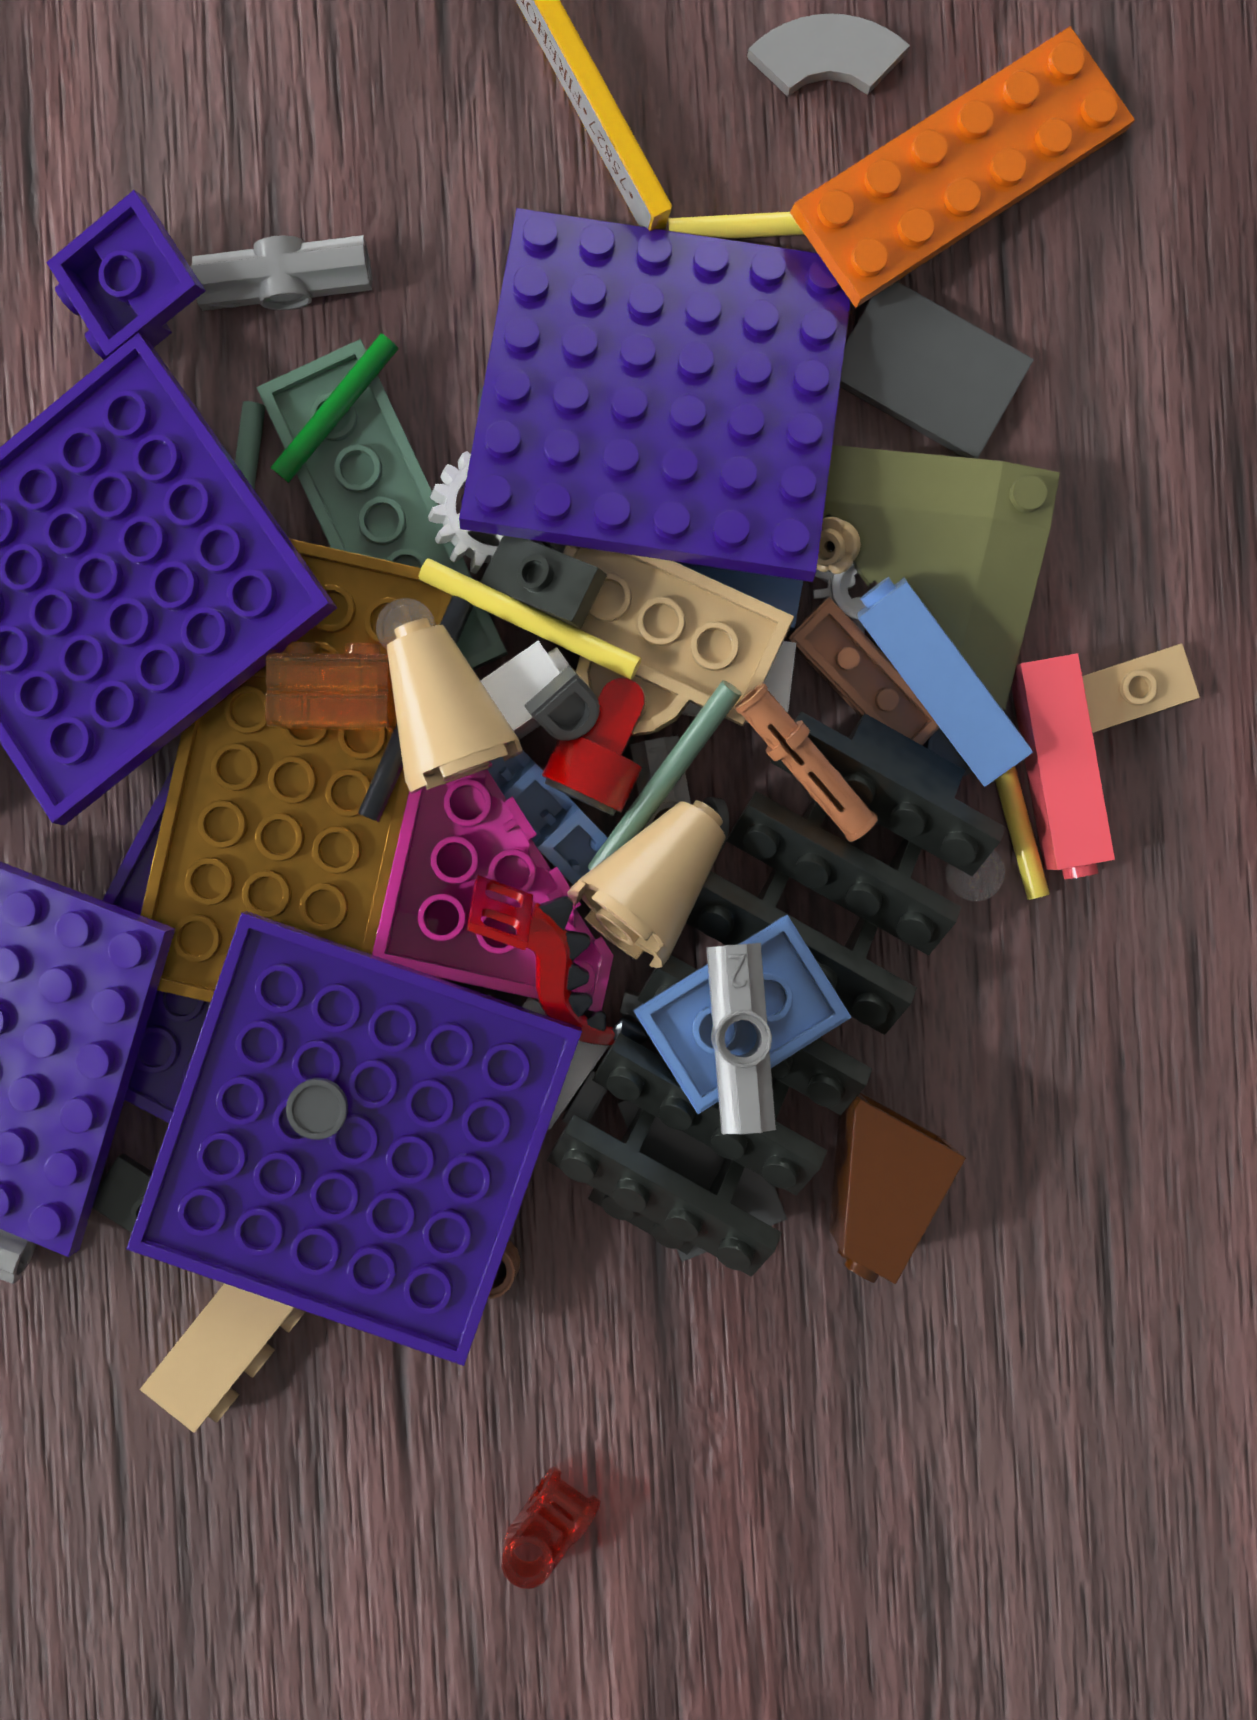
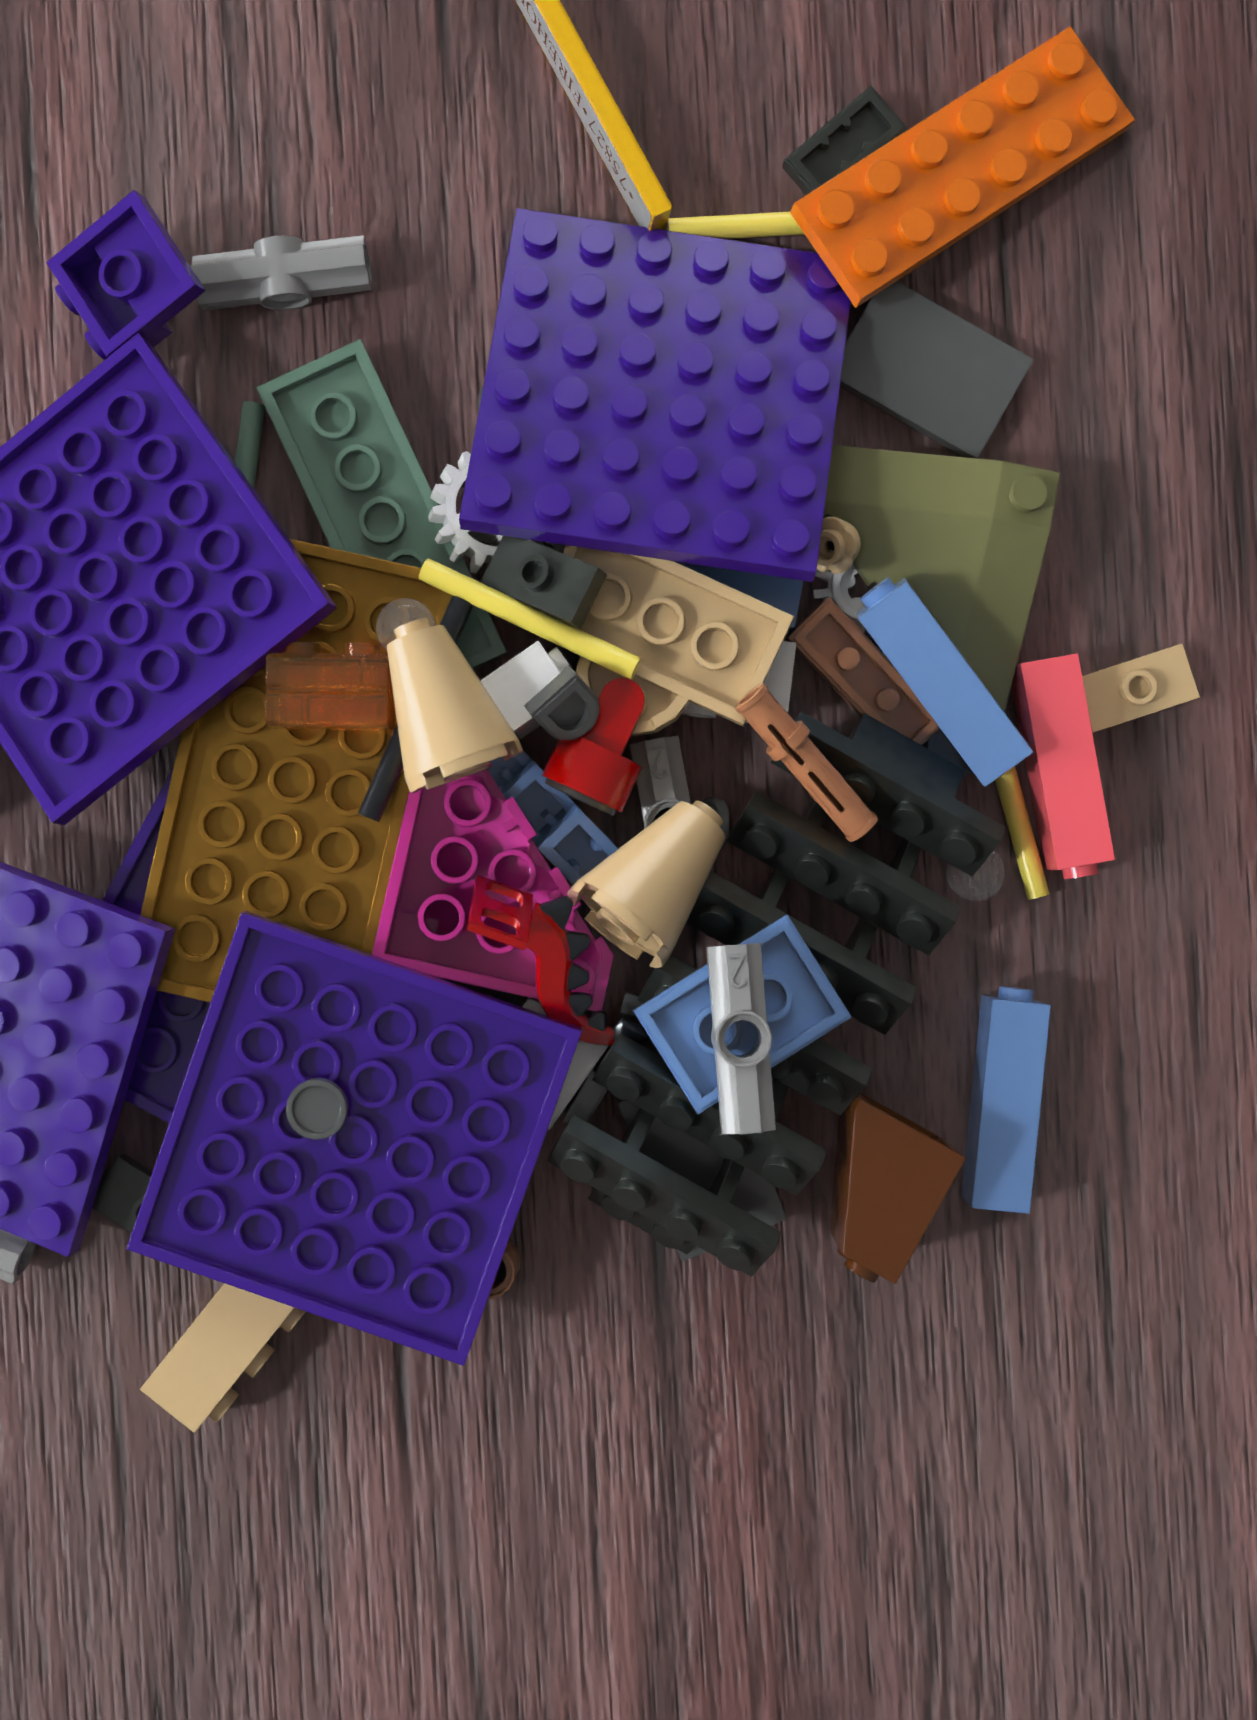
green bar [270,333,399,483] -> none
clear red piece [501,1466,601,1589] -> none
sand green bar [588,680,742,870] -> none
light grey tile [747,14,910,97] -> none
none -> pearl dark grey plate [782,86,908,195]
none -> medium blue brick [961,986,1051,1214]

